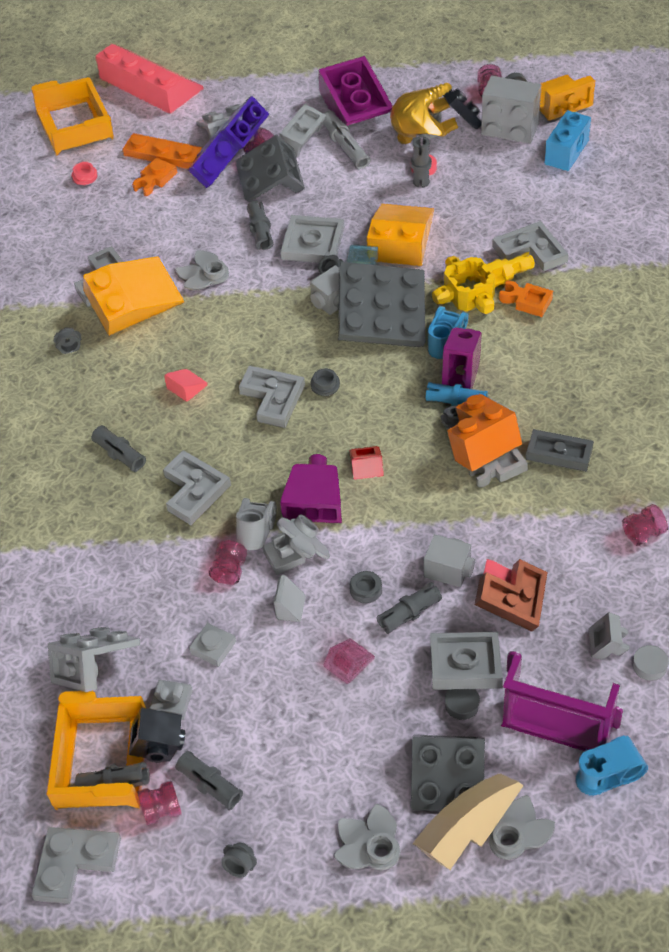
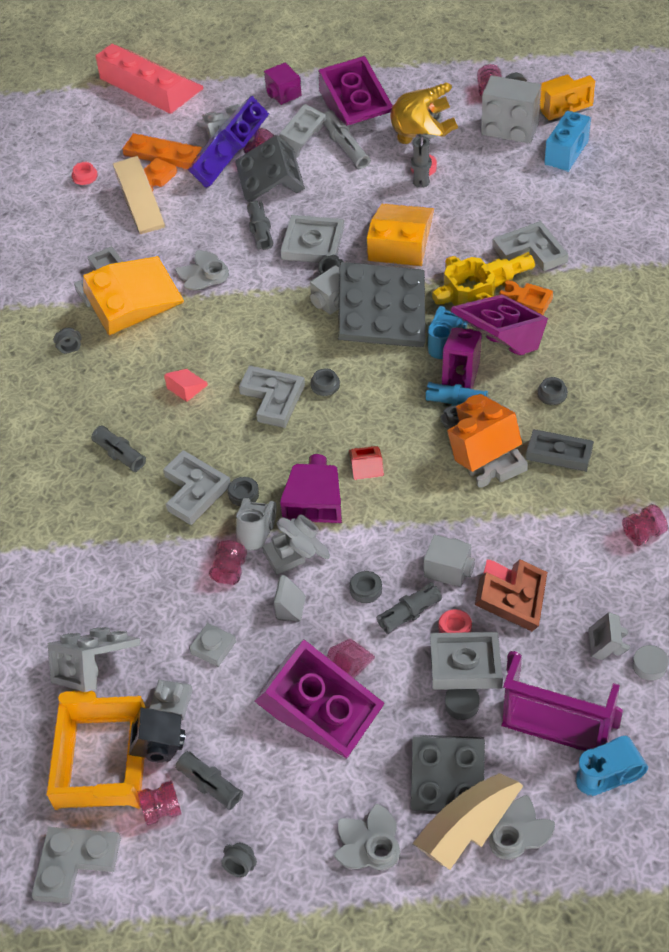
light orange piece [31,77,114,155] -> none
dark grey pin [75,762,150,787] -> none
clear light blue tile [347,245,378,265] -> none
black plate [443,87,482,129] -> none
none -> tan slope [113,156,165,235]
none -> dark grey tile [228,477,259,507]
none -> magenta slope [254,639,385,758]
none -> magenta brick [264,62,302,105]
none -> coral tile [438,609,472,633]
none -> magenta slope [451,294,548,355]
none -> dark grey plate [537,377,568,405]

